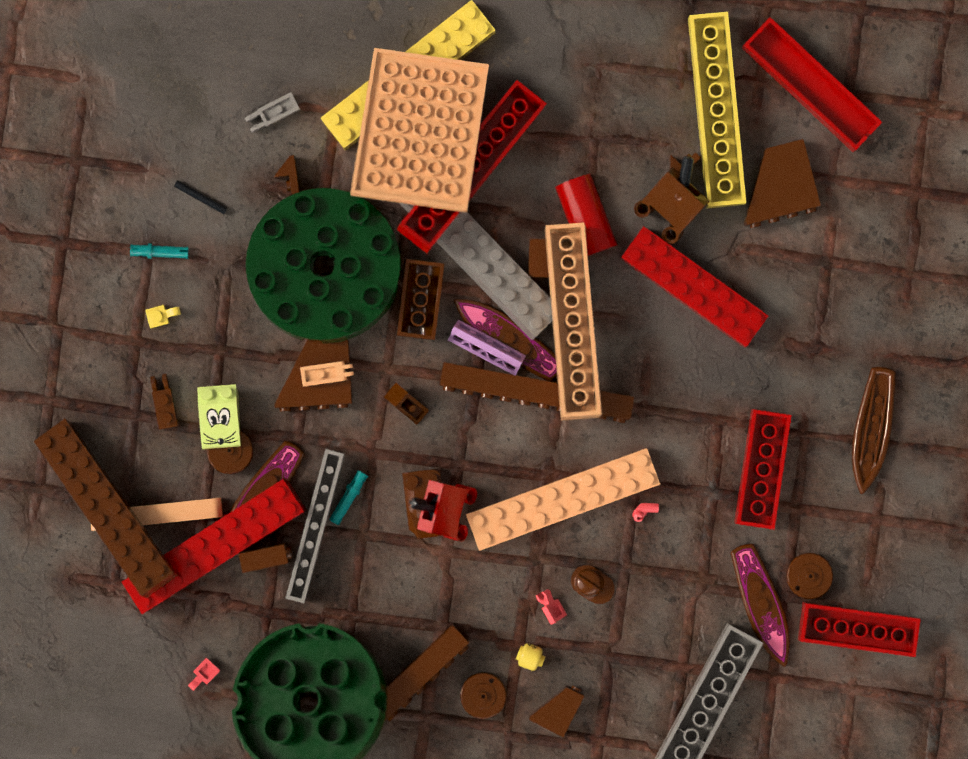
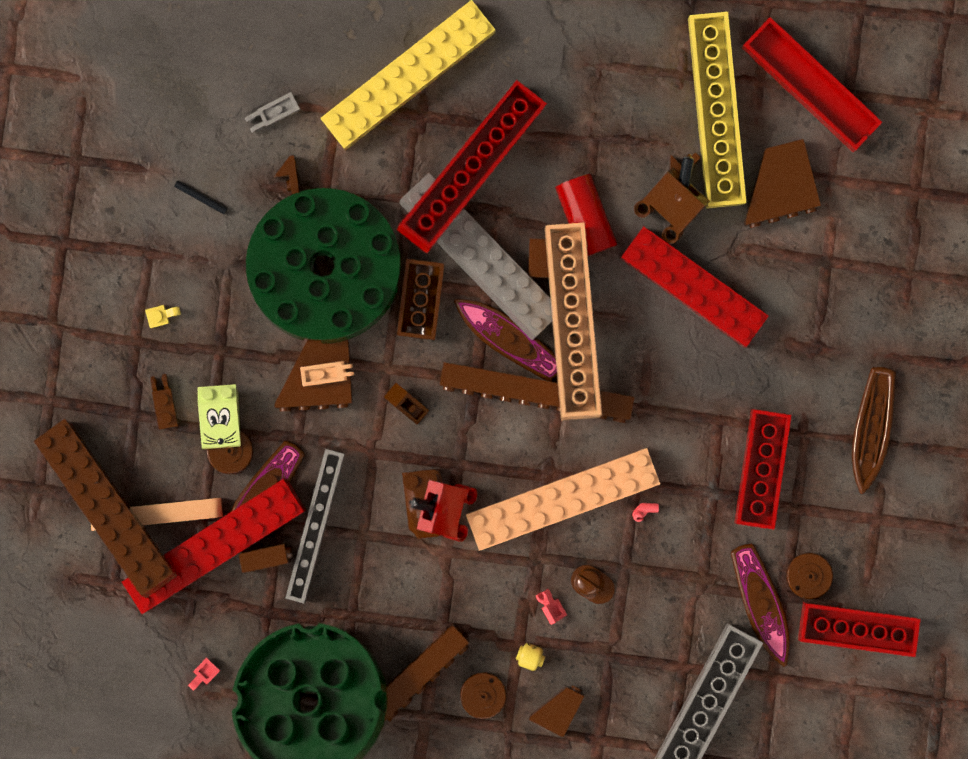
teal pin [130,243,189,259] -> none
teal pin [329,470,368,525] -> none
light nougat plate [351,48,489,212] -> none
lavender fence [448,320,526,375] -> none

